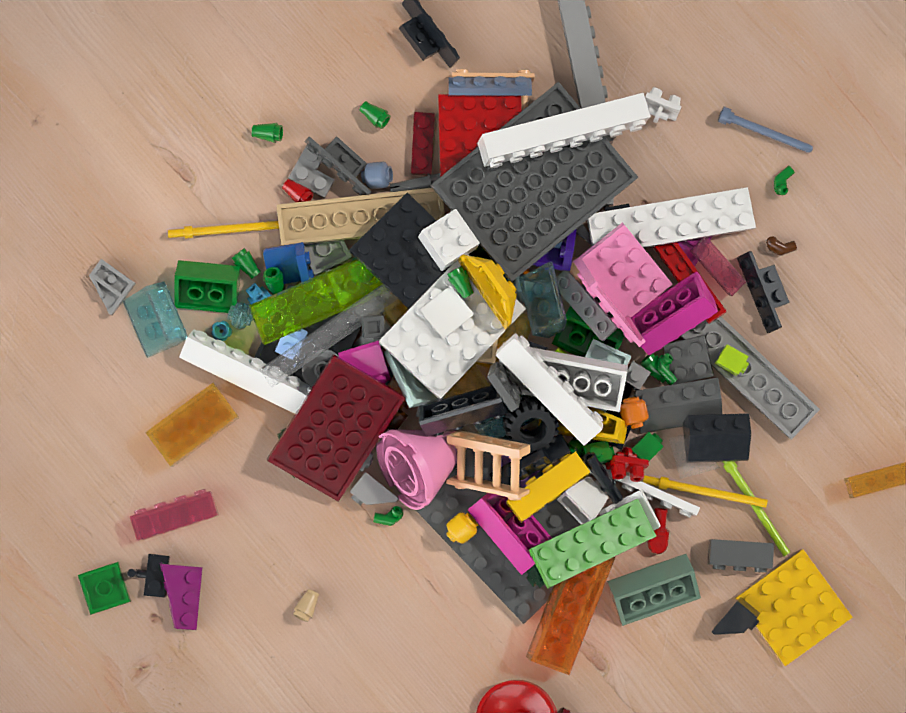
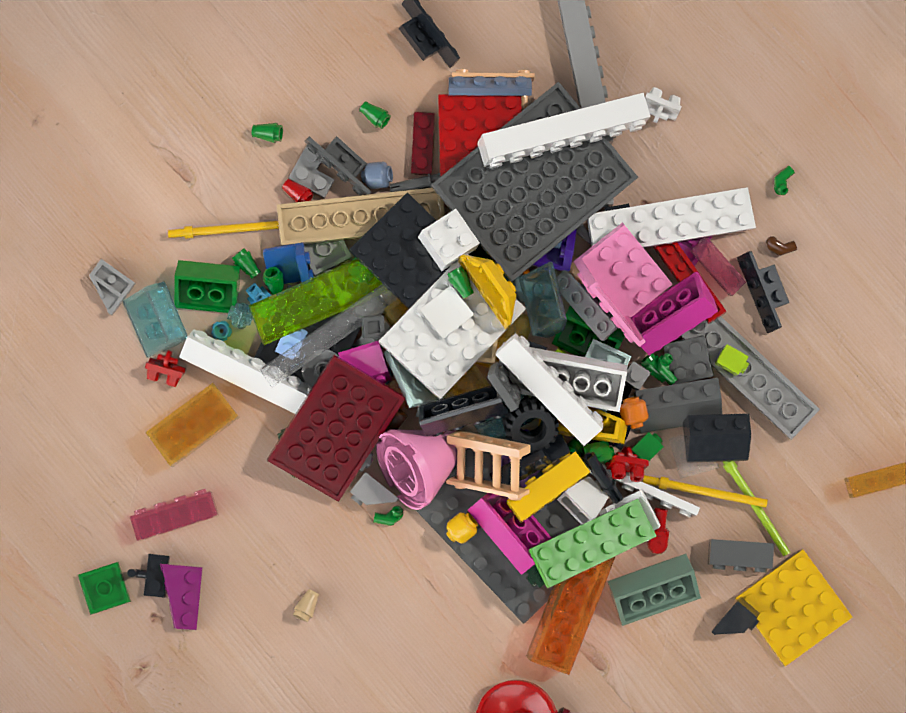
sand blue piece [718,107,813,153] -> none
none -> red hips [145,350,186,387]

